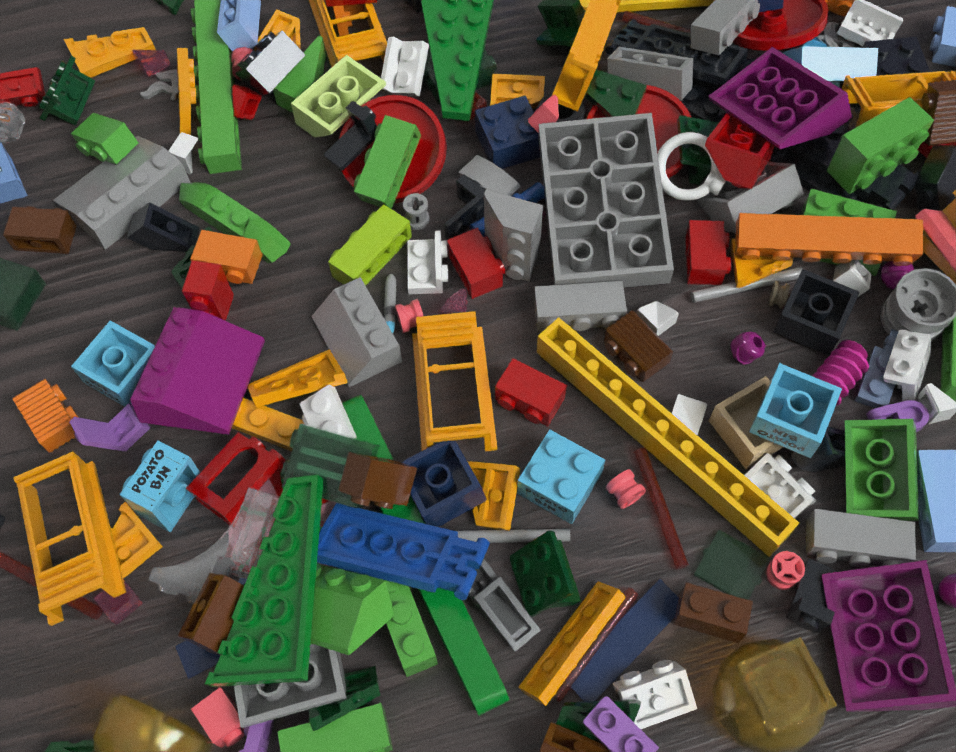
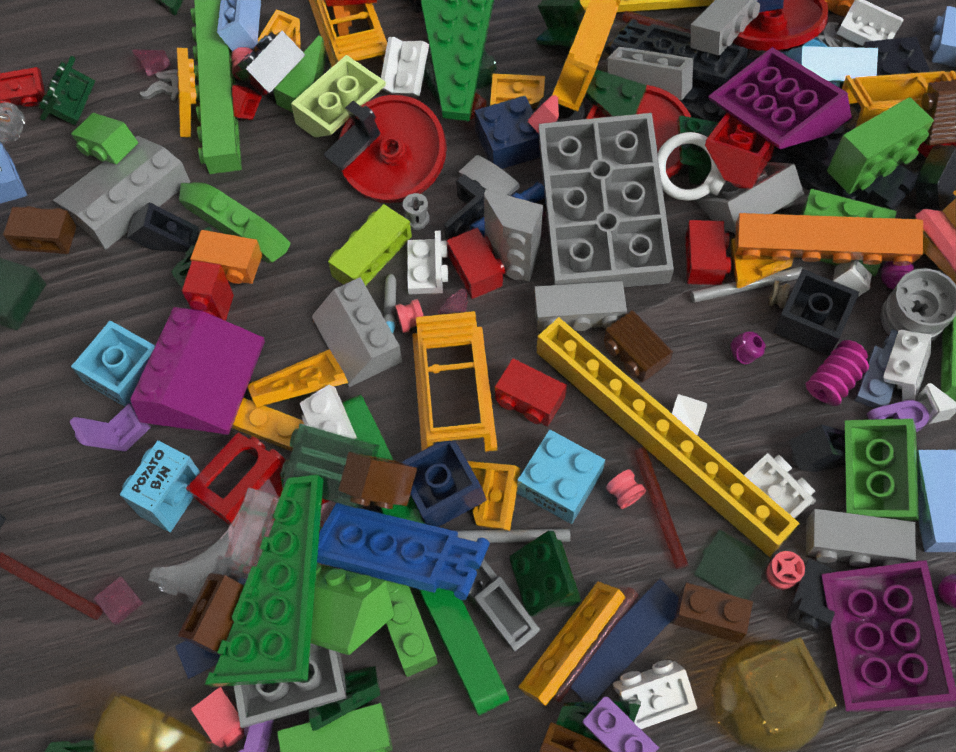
orange brick [12,379,79,453] -> none
light orange piece [13,451,126,626] -> none
light orange wing [64,27,156,78] -> none
light orange wing [111,502,163,579] -> none
white slope [169,132,198,174] -> none
bright green brick [354,115,421,209] -> none
white slope [636,301,679,336] -> none
tan piece [709,376,783,470] -> none
medium azure brick [749,363,842,458] -> none

